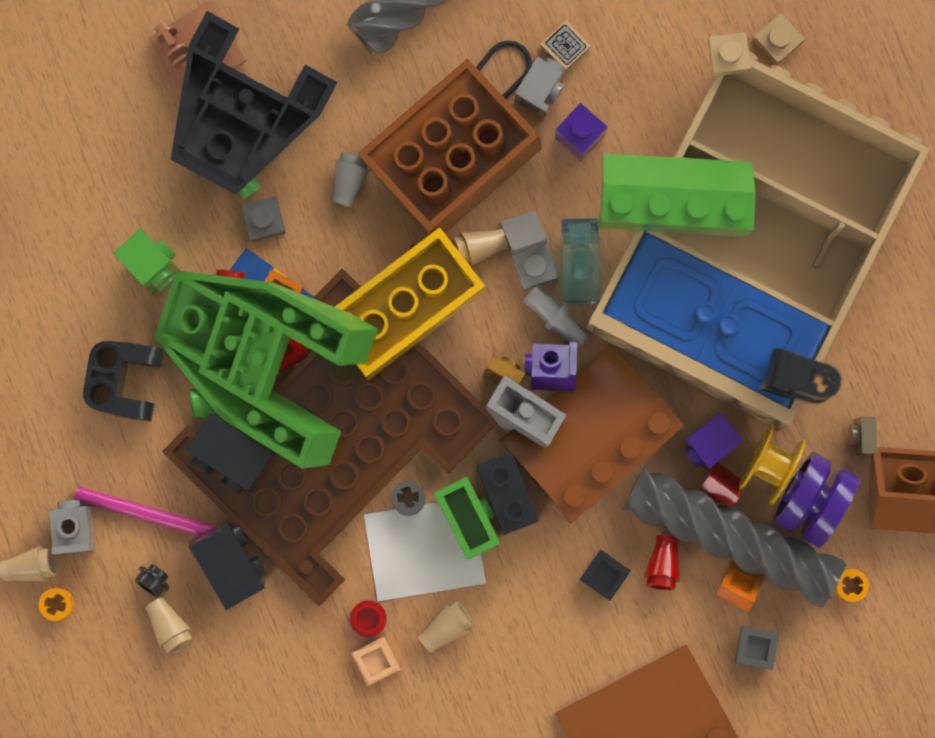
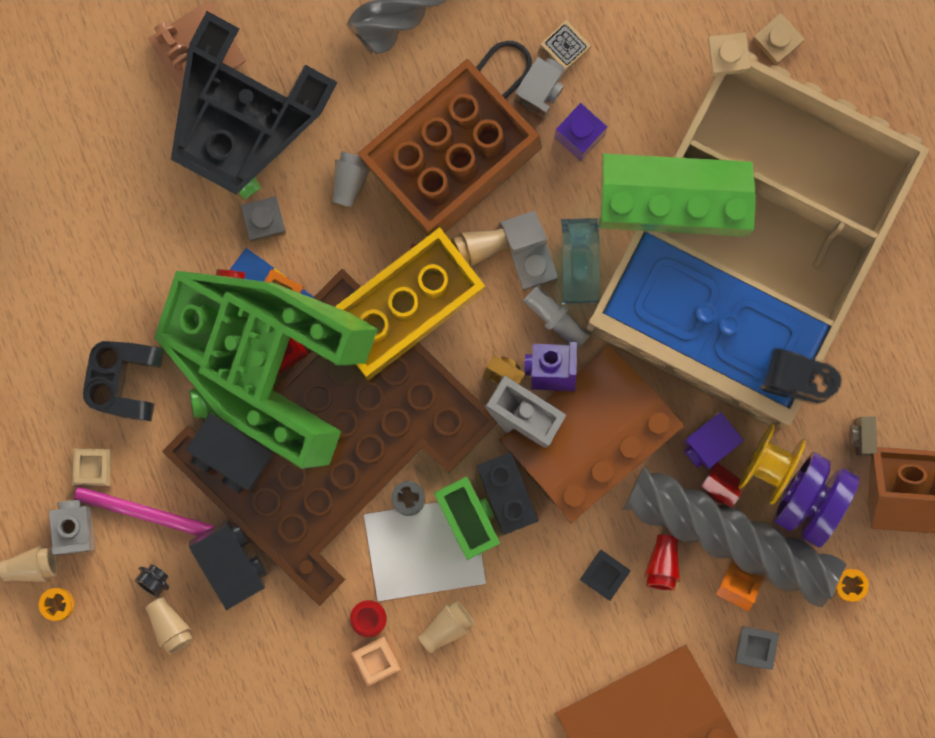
bright green brick [113,228,180,295] -> none
none -> tan tile [72,448,112,486]

